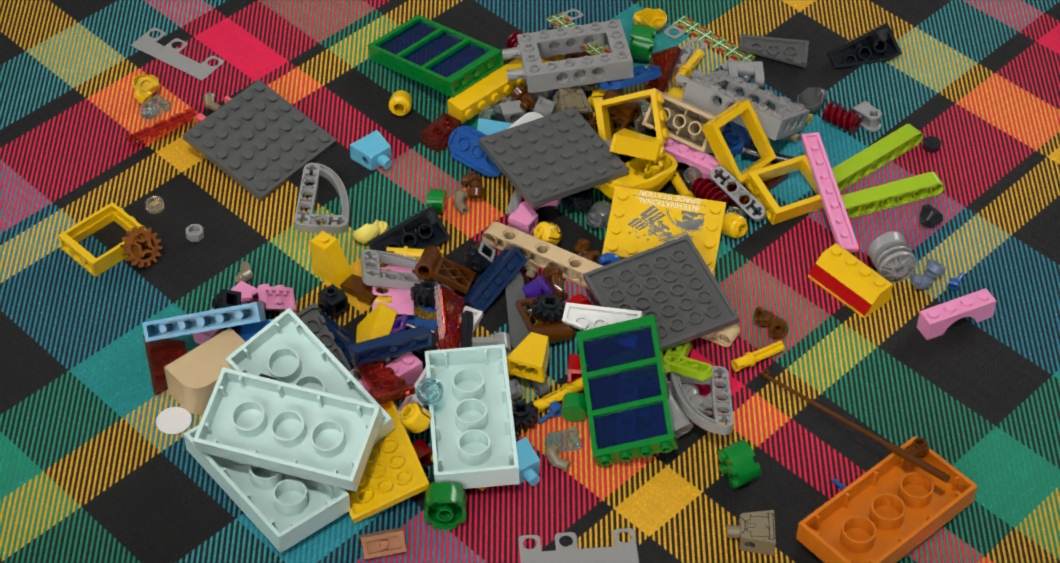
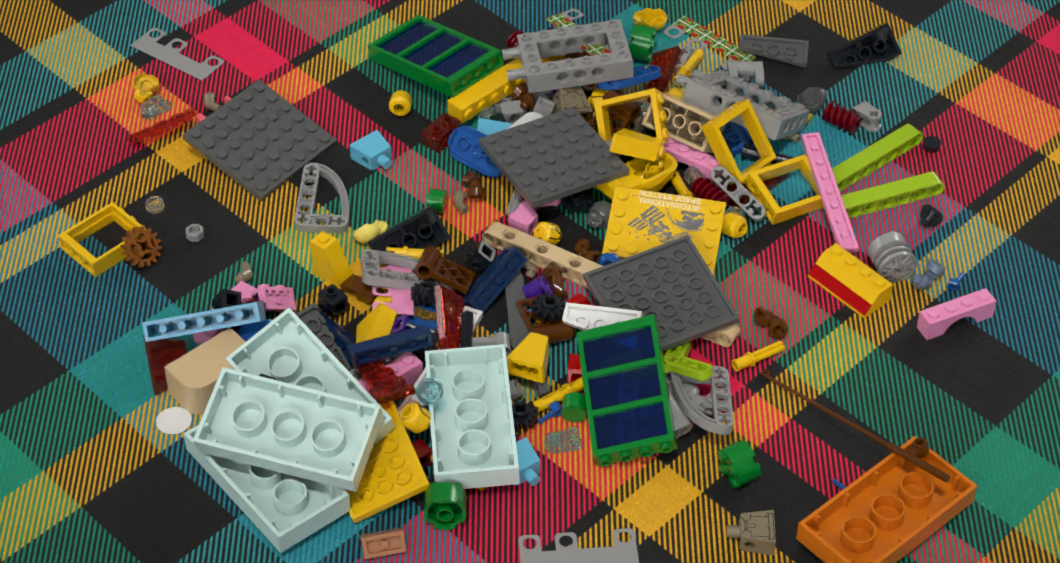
dark tan arm [545,444,571,471] -> none

